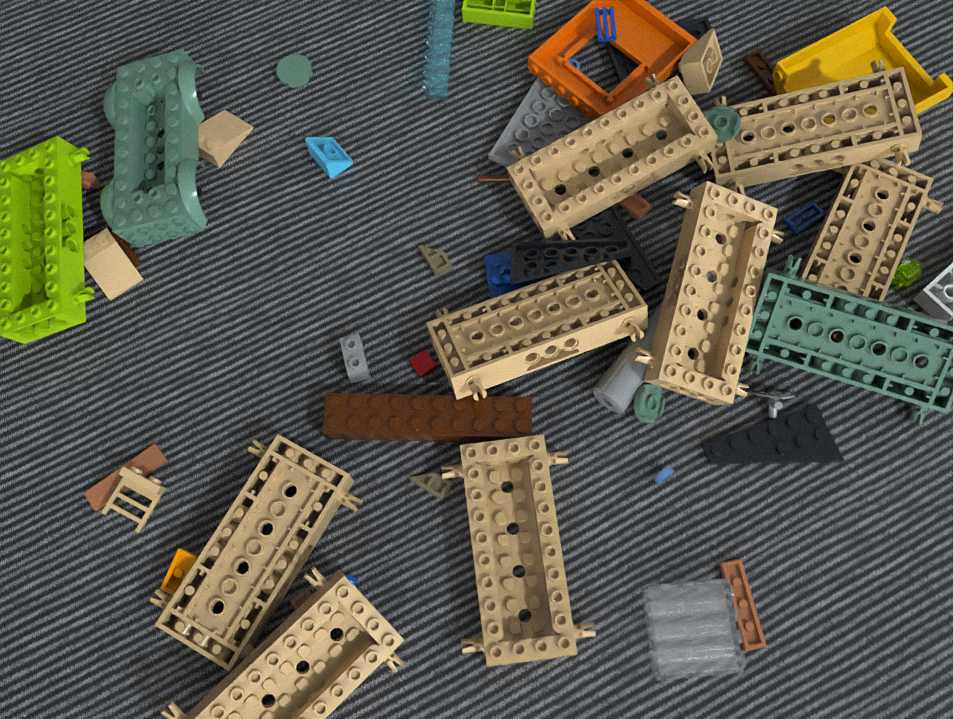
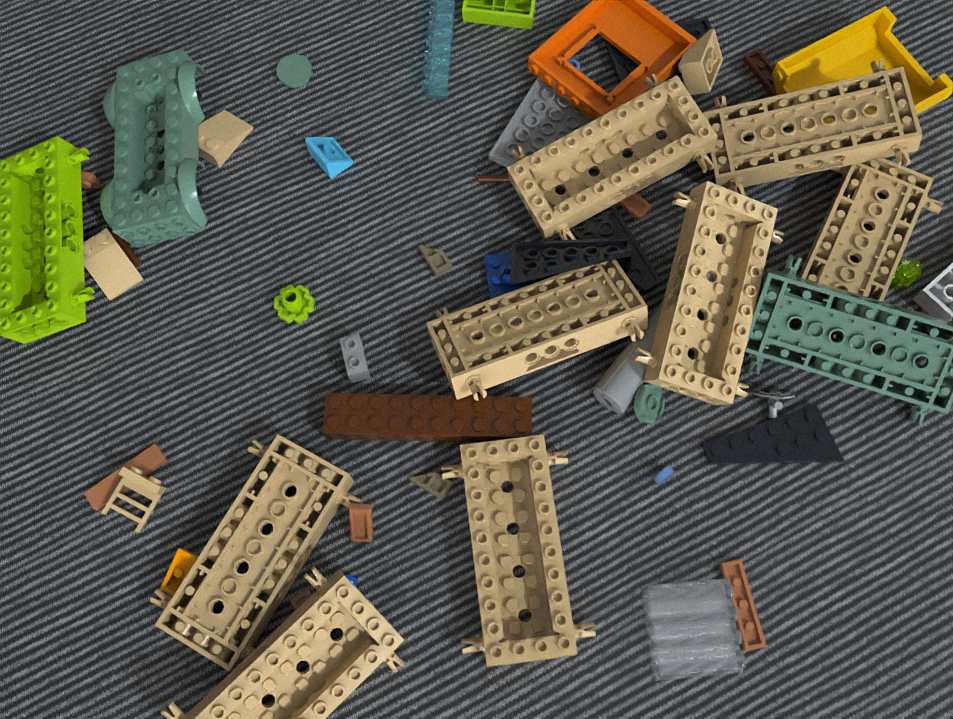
red tile [409,350,437,378] -> none
blue tile [594,7,617,42] -> none
sand green tile [704,106,741,143] -> none
blue tile [783,200,826,237] -> none
none -> lime plant [274,285,315,324]
none -> nougat tile [349,503,373,542]

